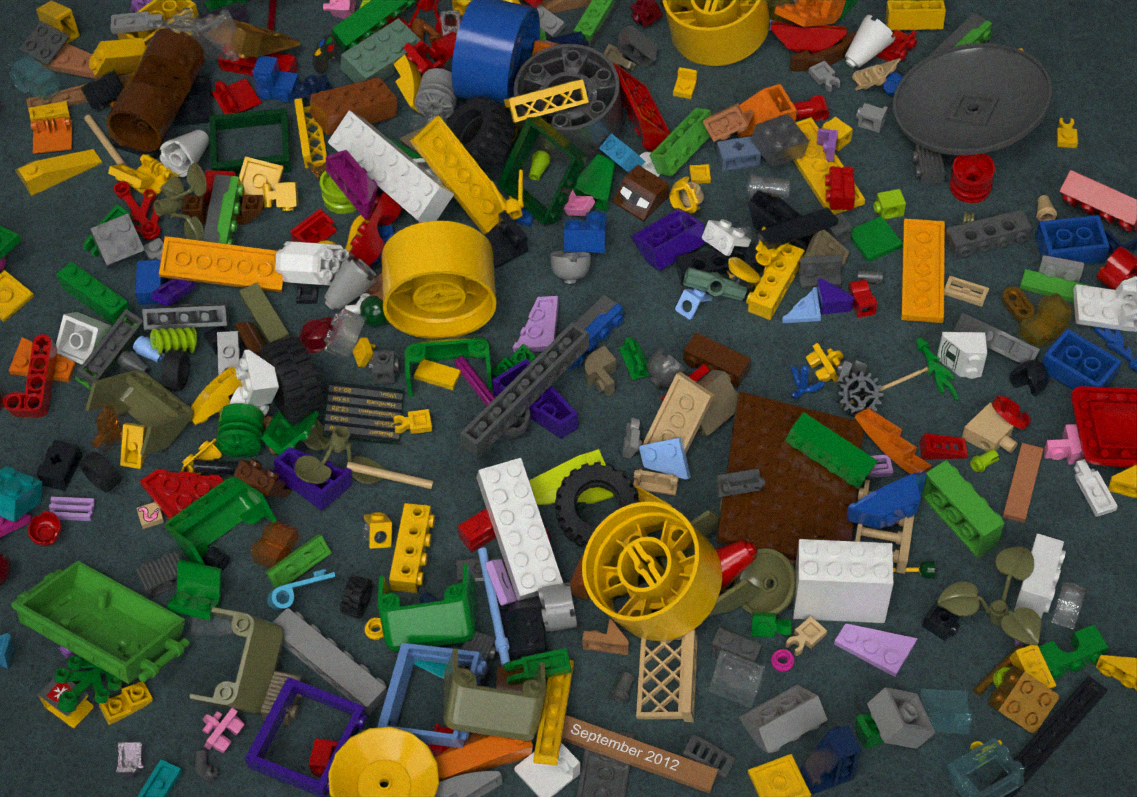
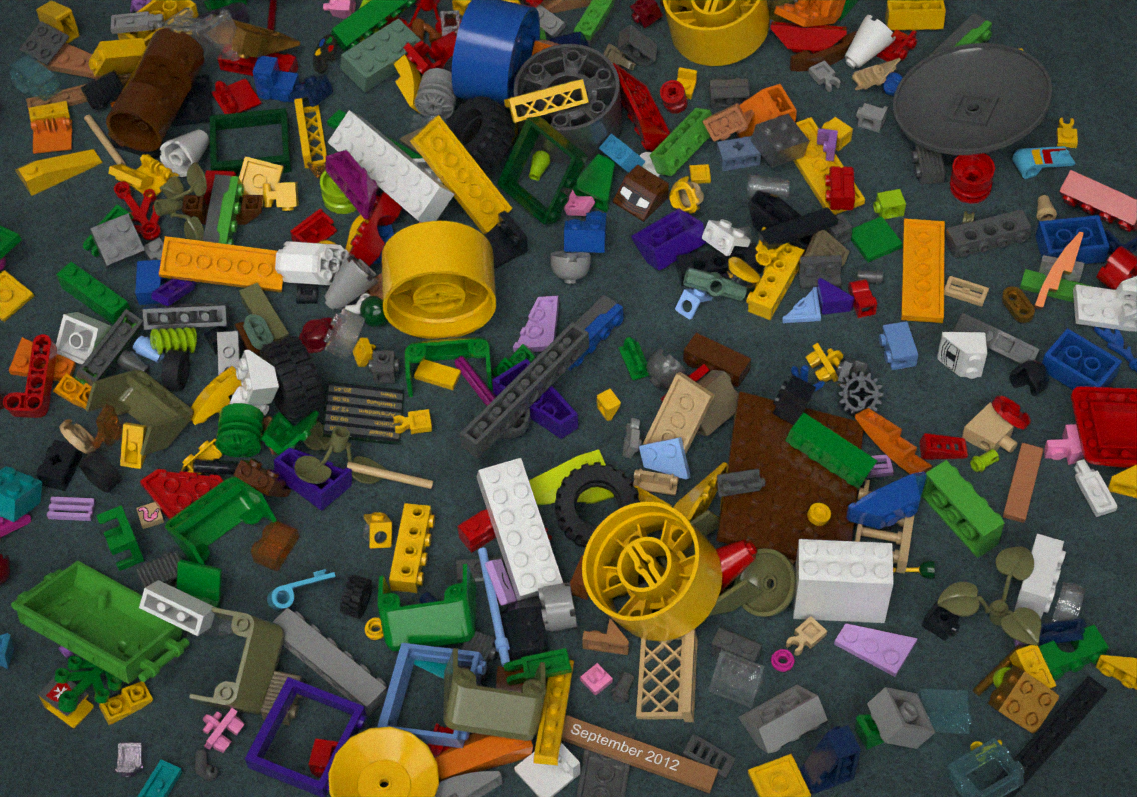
red hair [28,511,62,546] -> none
black wheel [202,546,230,572] -> none
bright green tile [265,534,332,589] -> none
dark orange brick [310,77,397,135] -> none
yellow plant [490,169,524,220] -> none
blue tile [514,207,532,227] -> none
dark tan brick [585,346,616,397] -> none
green plate [751,612,792,638] -> none
red piece [793,95,829,121] -> none
tan piece [841,367,928,407] -> none
green piece [915,337,958,401] -> none
clear yellow brick [1018,292,1073,349] -> none
none -> light orange slope [53,373,92,409]
none -> tan tile [59,419,98,454]
none -> green panel [96,505,144,571]
none -> white brick [139,580,216,636]
none -> sand green plate [243,314,273,350]
none -> bright pink tile [580,663,613,696]
none -> yellow slope [597,389,621,421]
none -> red wheel [660,80,688,114]
none -> yellow wedge [673,462,727,522]
none -> dark grey brick [709,78,750,108]
none -> black brick [772,375,816,425]
none -> yellow tile [807,503,831,526]
none -> medium blue brick [879,321,918,370]
none -> medium azure door [1012,146,1075,179]
none -> orange slope [1034,232,1084,310]
none -> dark blue tile [1038,618,1086,645]

